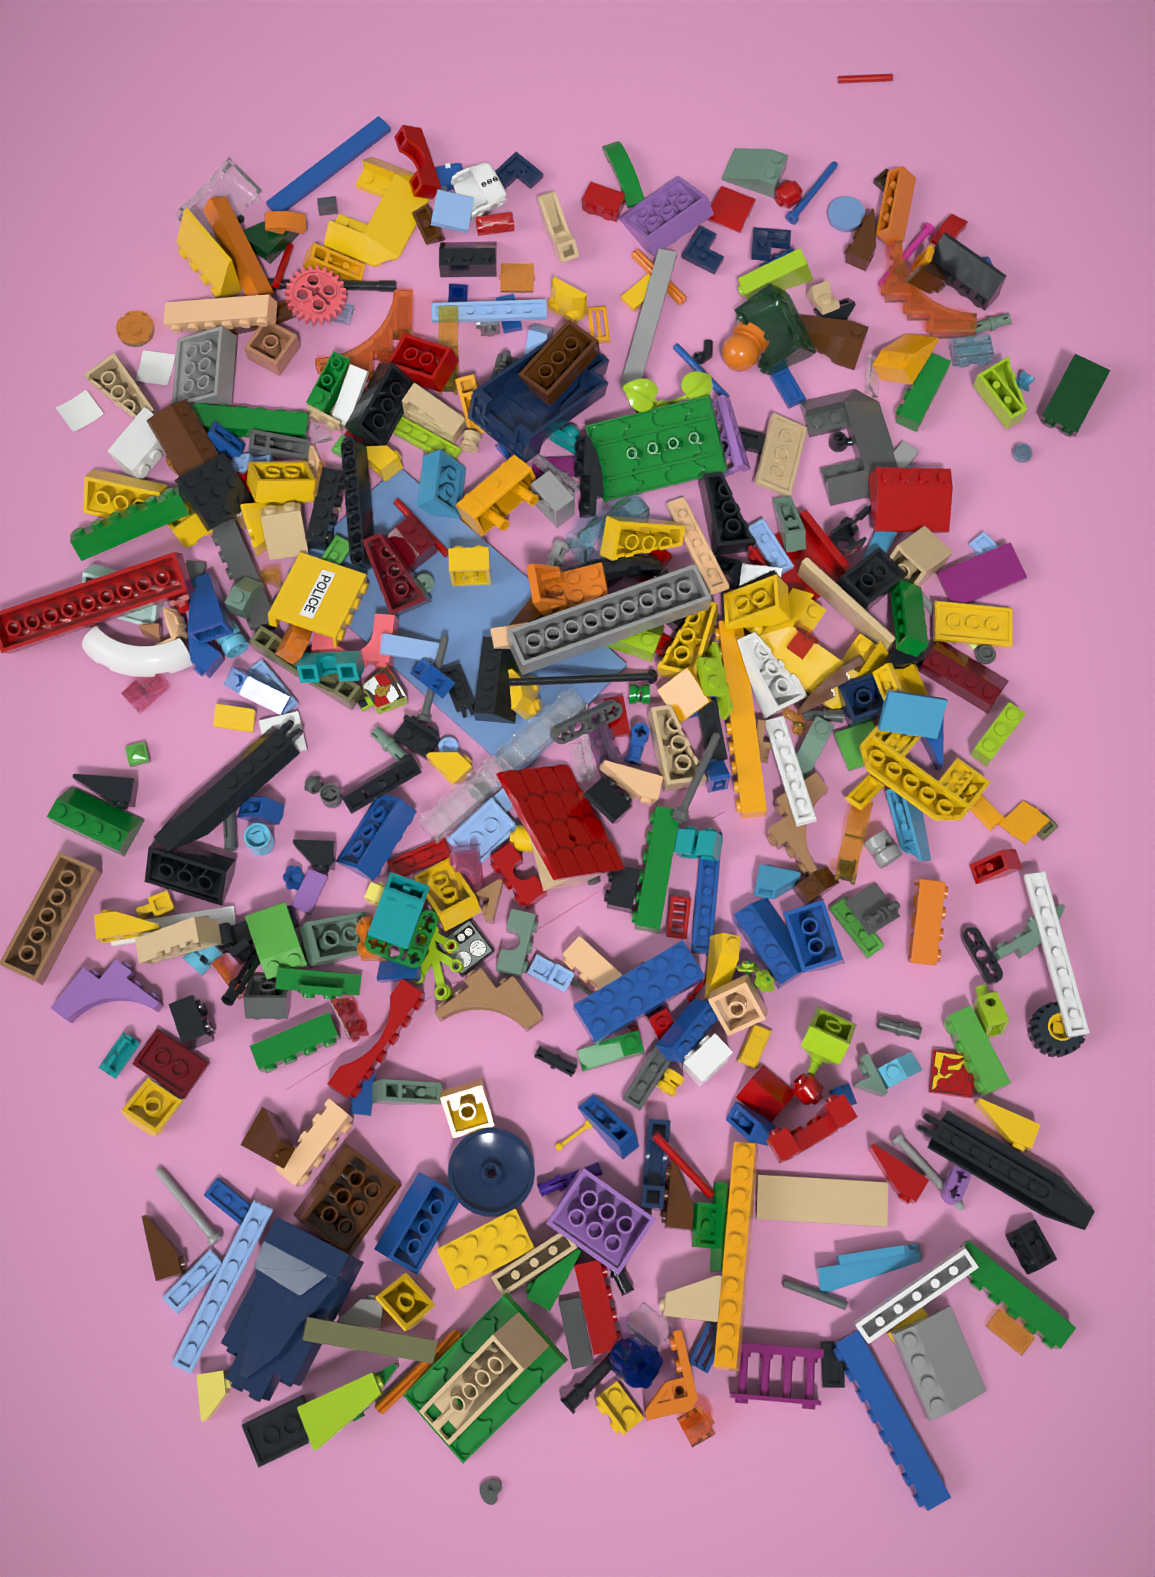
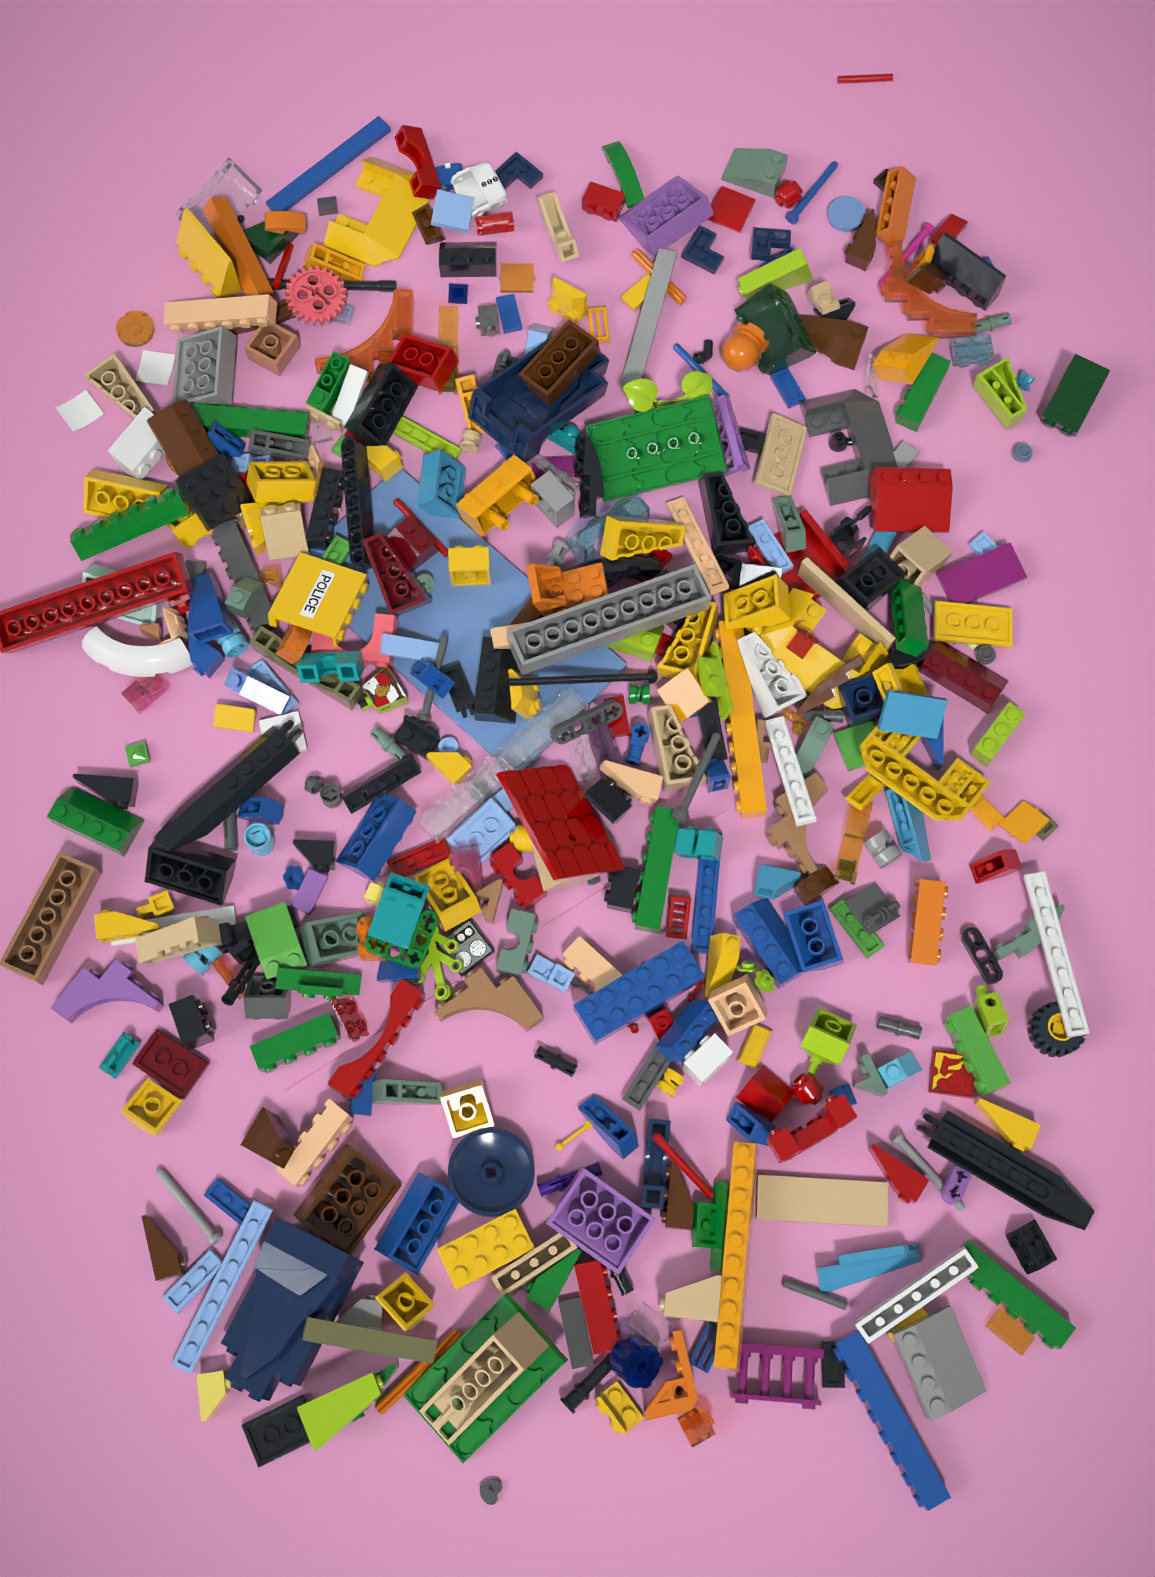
tan wedge [402,383,466,445] -> none
light blue tile [432,299,547,323] -> none
slope [577,1030,644,1072] -> none

